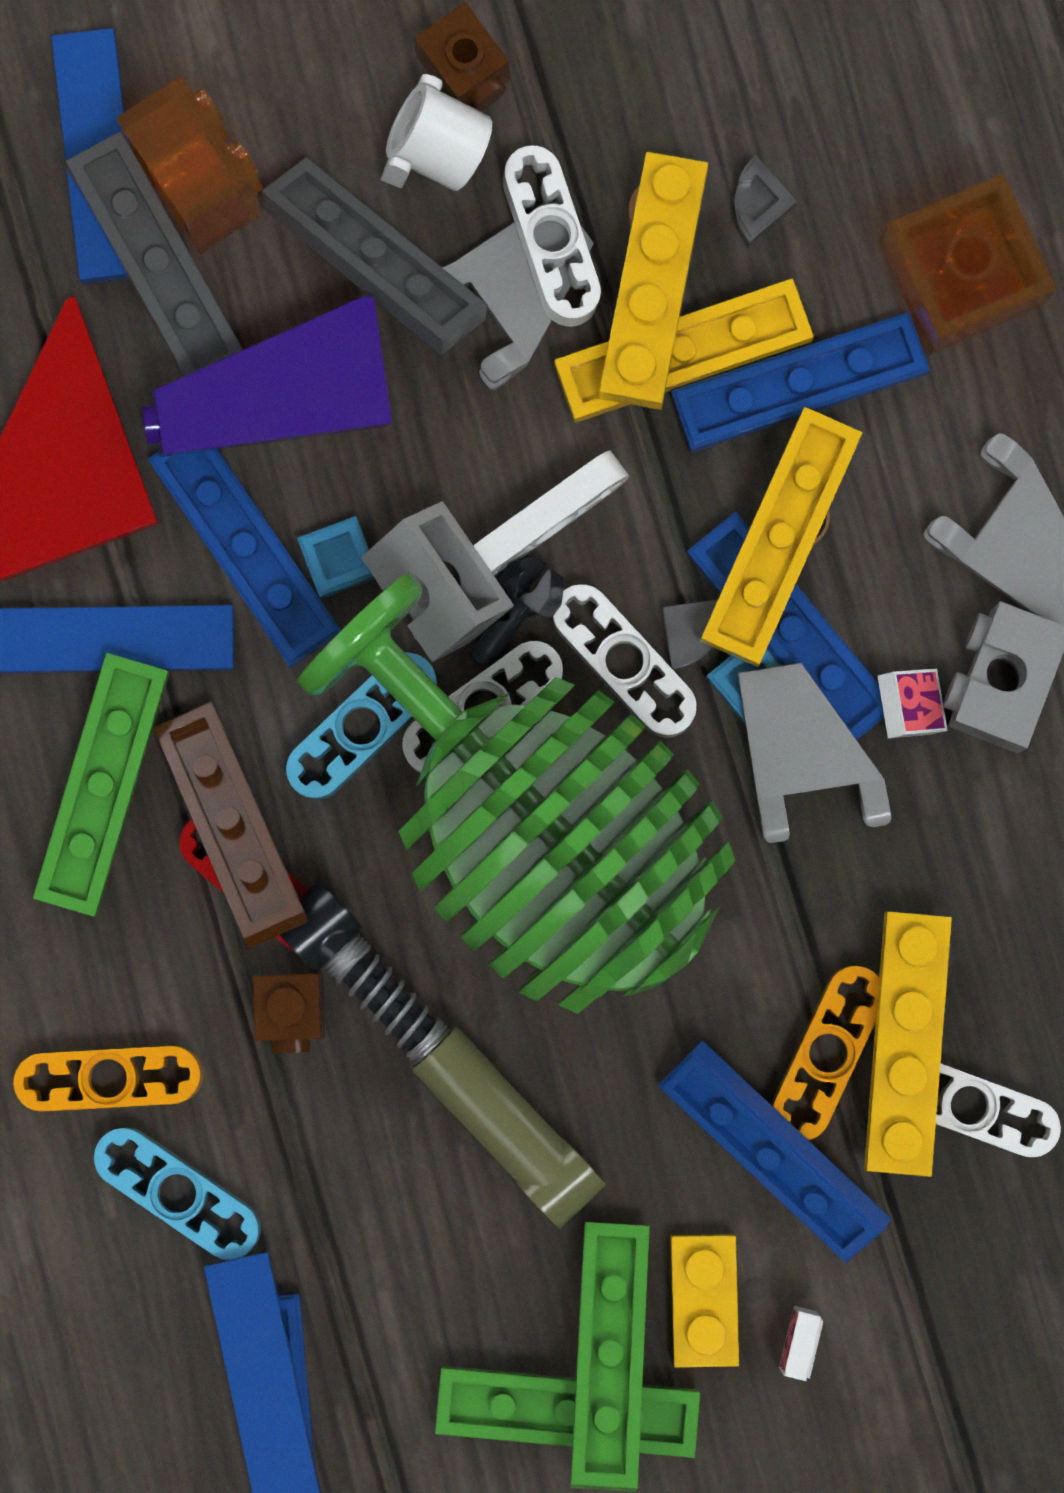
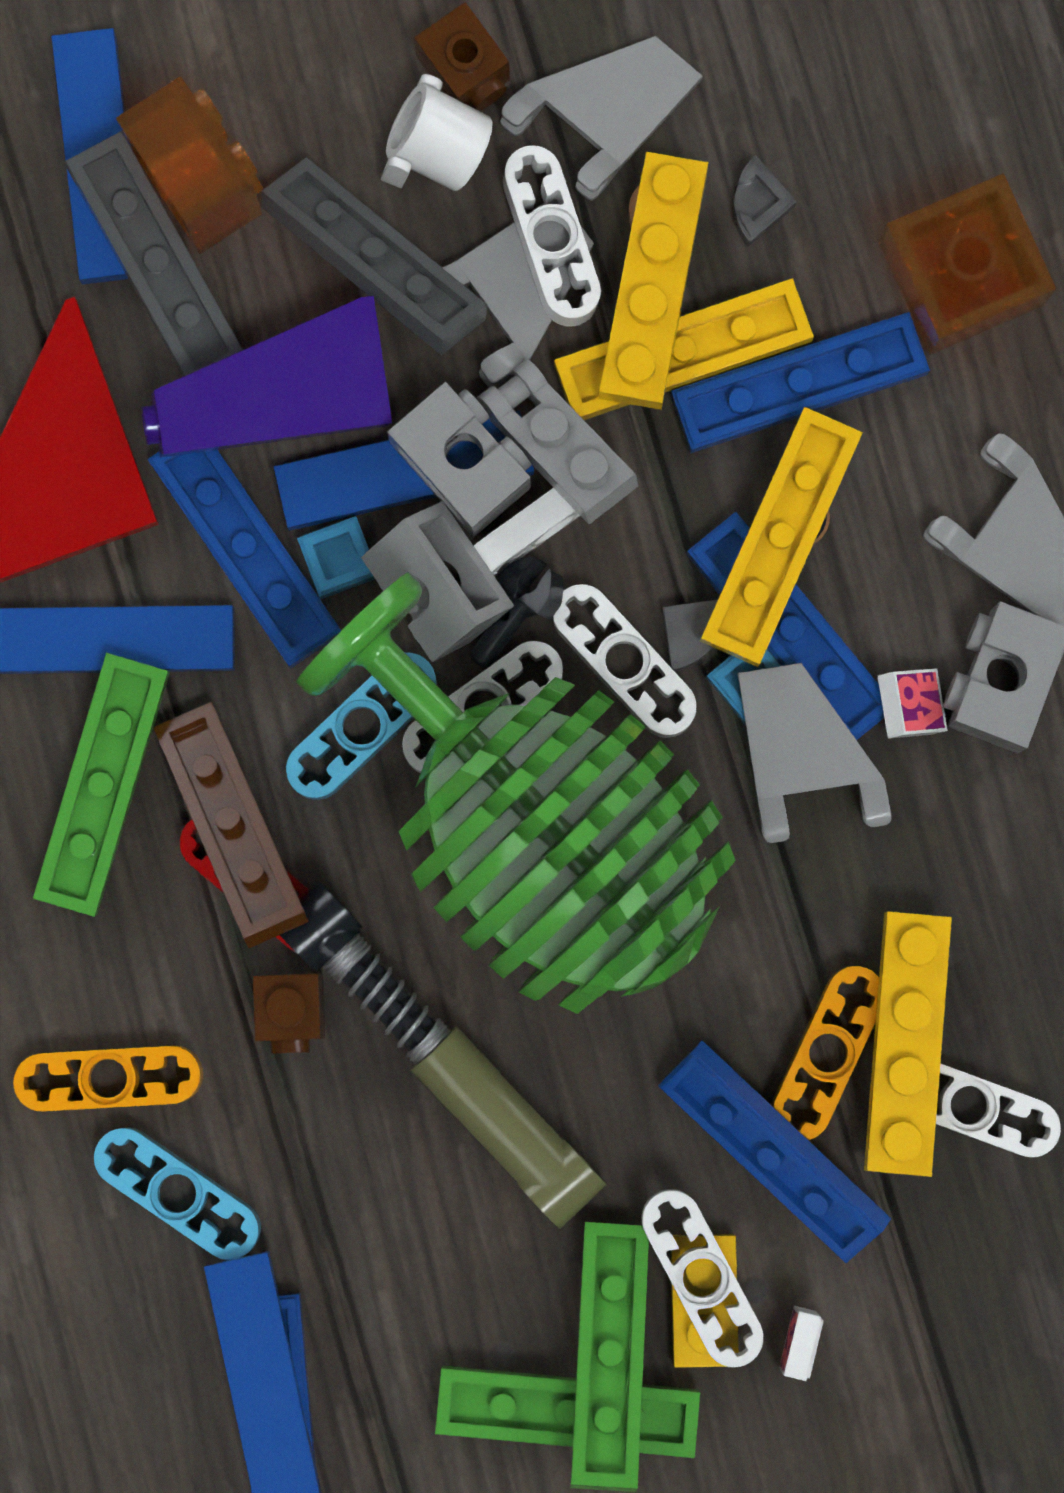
none -> blue tile [274,410,534,531]
none -> light grey brick [387,382,532,538]
none -> light grey plate [476,359,639,524]
none -> light grey flag [500,36,703,201]
none -> white beam [641,1189,763,1367]

